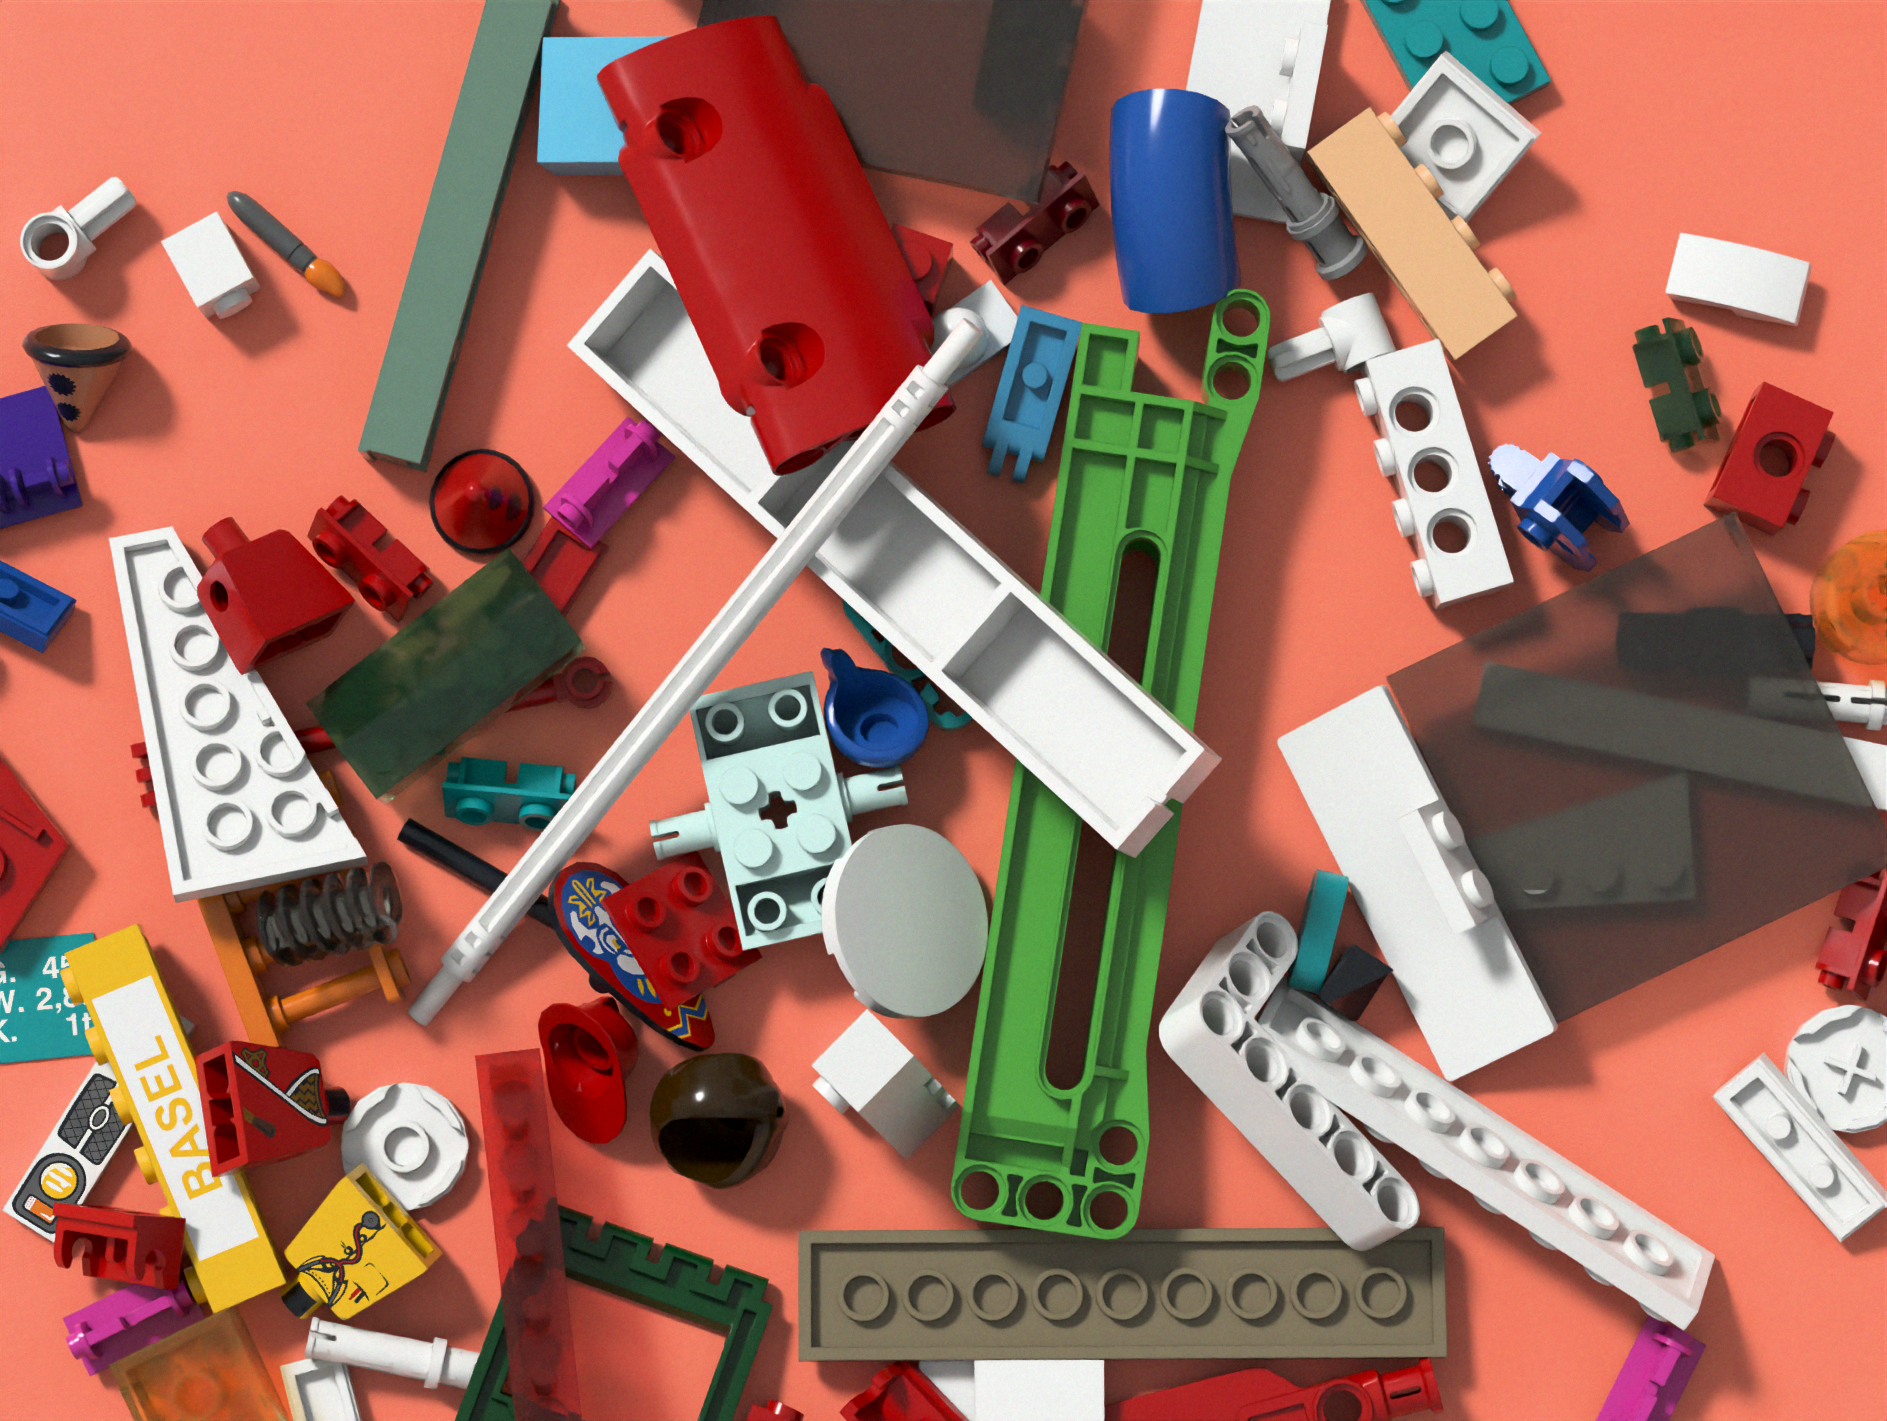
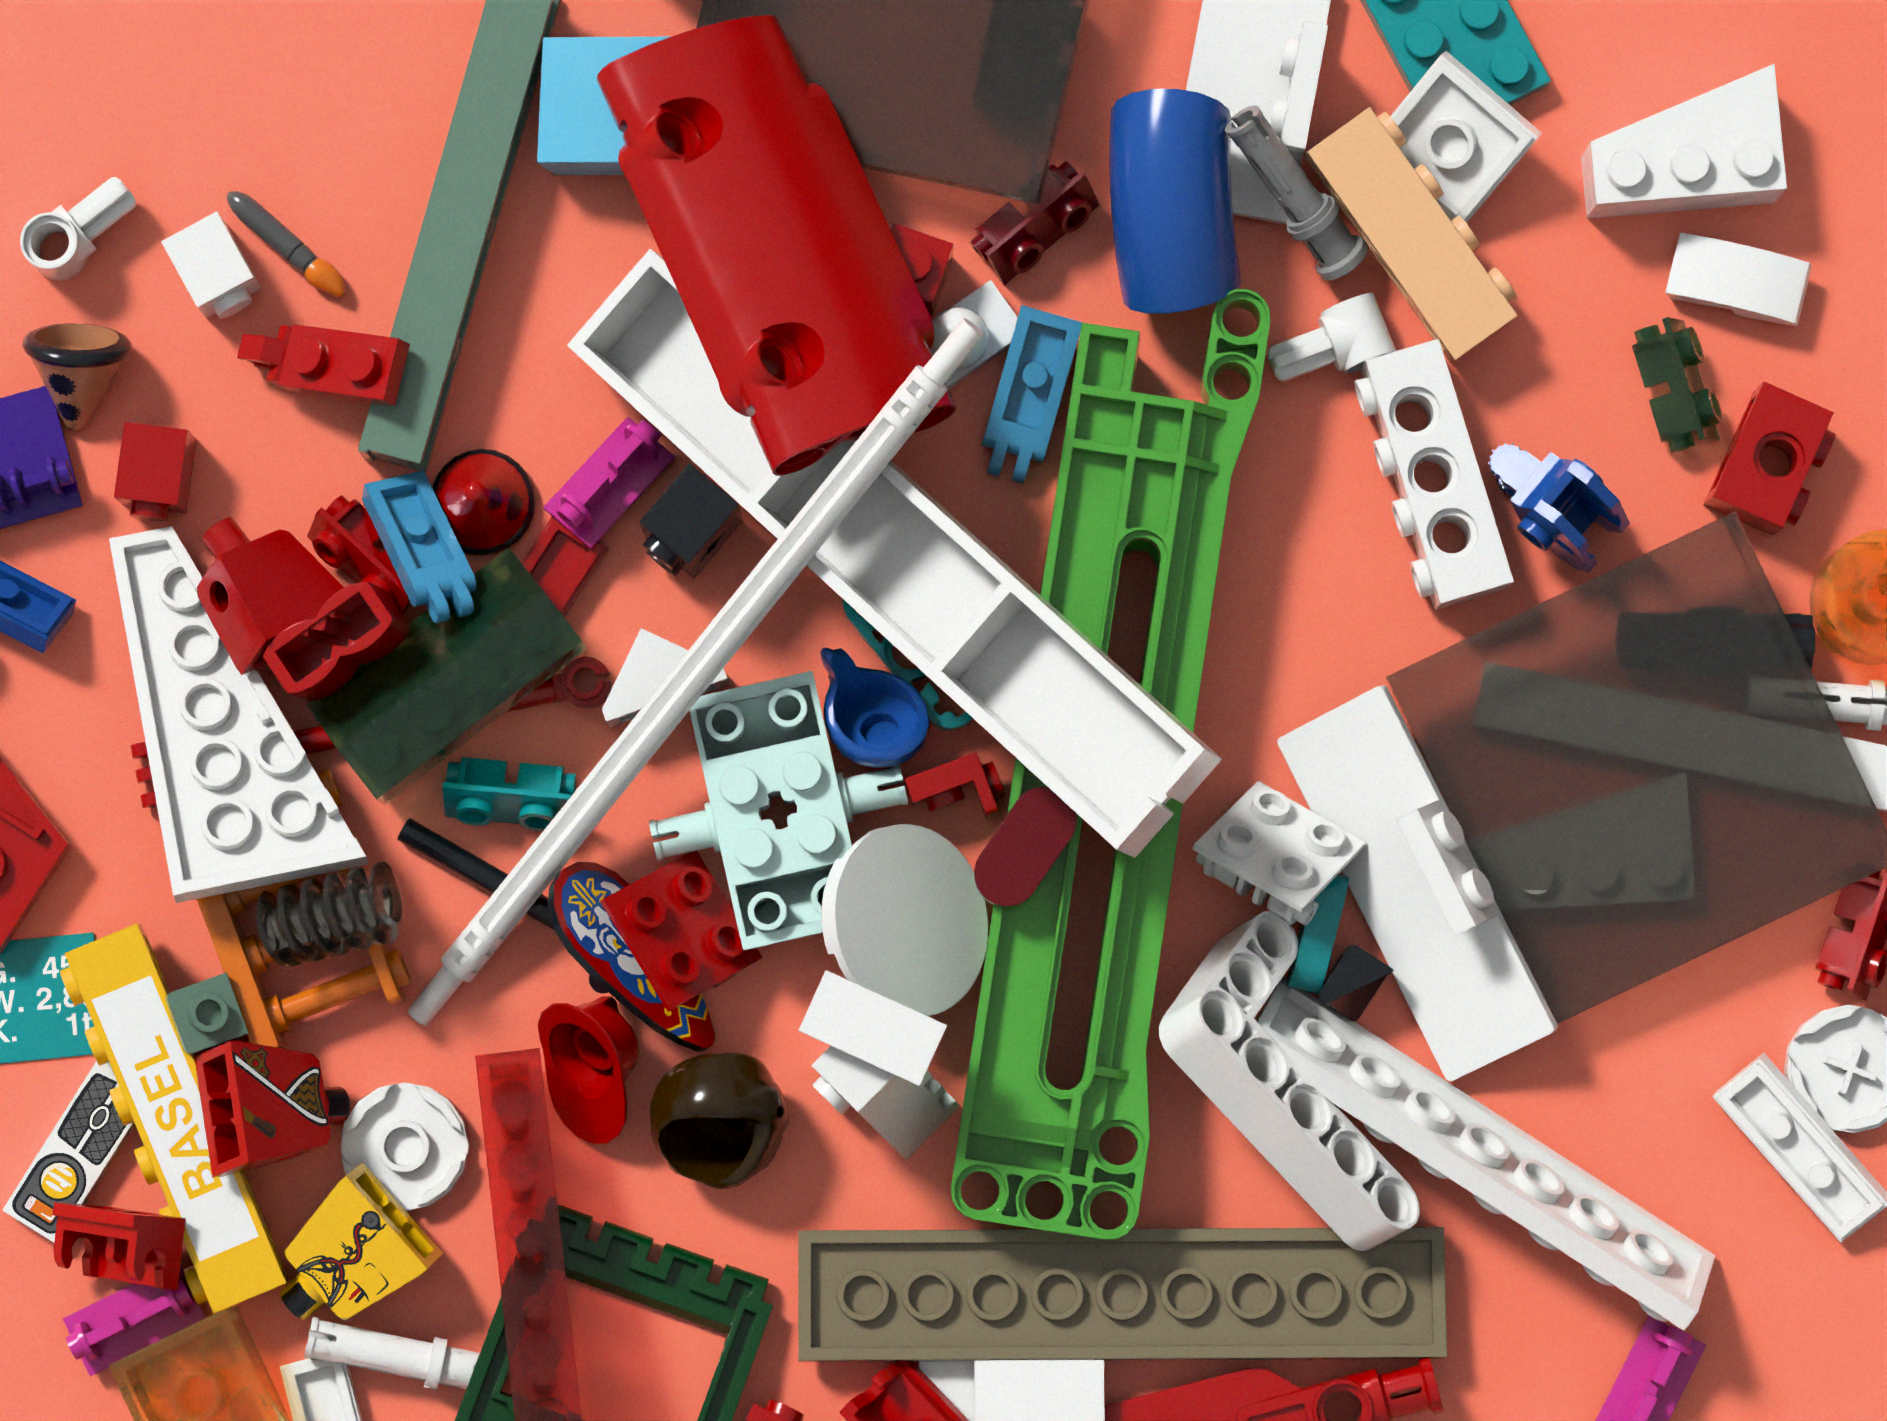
none -> red brick [114,422,197,521]
none -> sand green bracket [165,972,248,1054]
none -> red hinge [237,324,410,406]
none -> red brick [263,581,411,701]
none -> dark azure hinge [362,470,476,623]
none -> white slope [602,628,730,728]
none -> black brick [639,463,743,579]
none -> white tile [798,970,947,1086]
none -> red bracket [904,752,1006,819]
none -> dark red tile [974,786,1077,907]
none -> white hinge [1192,781,1366,926]
none -> white wedge [1581,64,1787,219]

